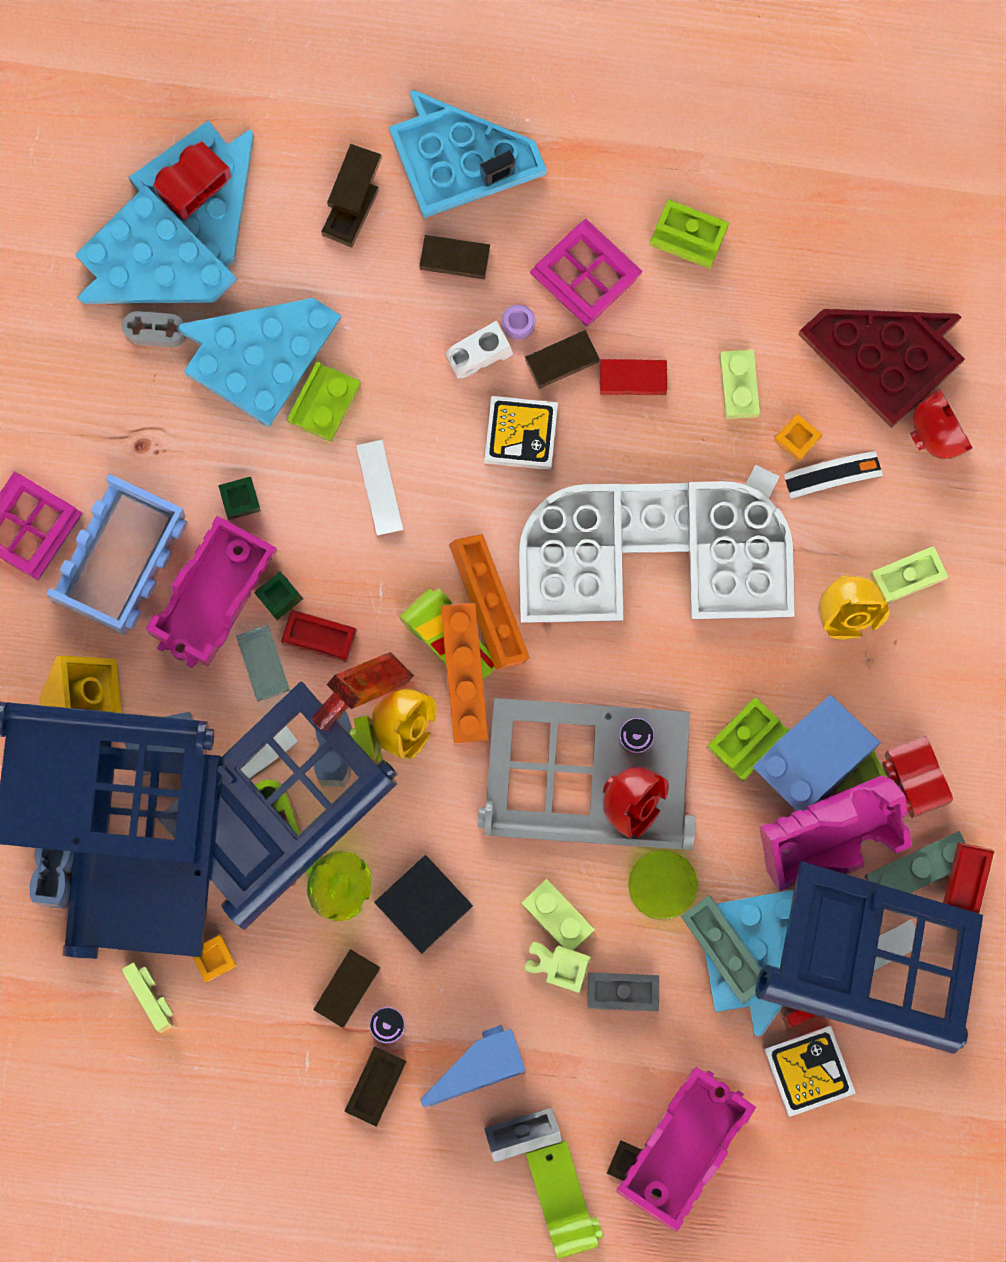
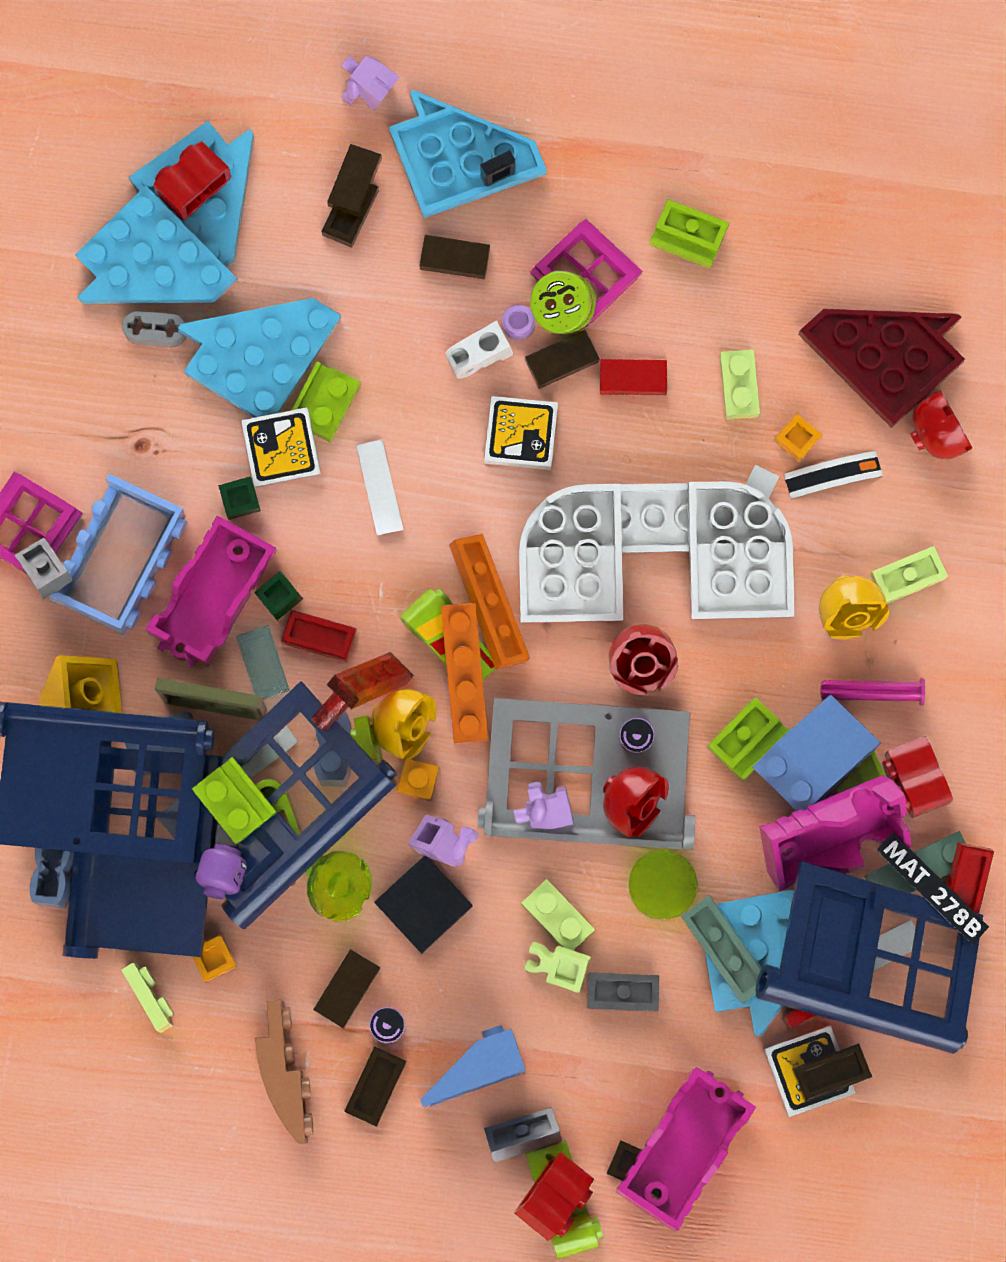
none -> flat silver plate [15,537,73,599]
none -> olive tile [155,677,267,721]
none -> lime plate [192,757,277,845]
none -> medium lavender head [195,844,247,900]
none -> tile [241,407,321,487]
none -> nougat slope [255,1000,313,1144]
none -> lavender piece [341,56,399,110]
none -> light orange plate [397,758,440,802]
none -> lavender piece [408,814,478,867]
none -> lavender piece [513,782,574,829]
none -> red brick [514,1152,594,1241]
none -> lime head [530,271,596,334]
none -> red cylinder [609,624,679,695]
none -> dark brown tile [792,1043,872,1102]
none -> dark pink axle [820,678,925,705]
none -> black sticker [877,832,989,945]

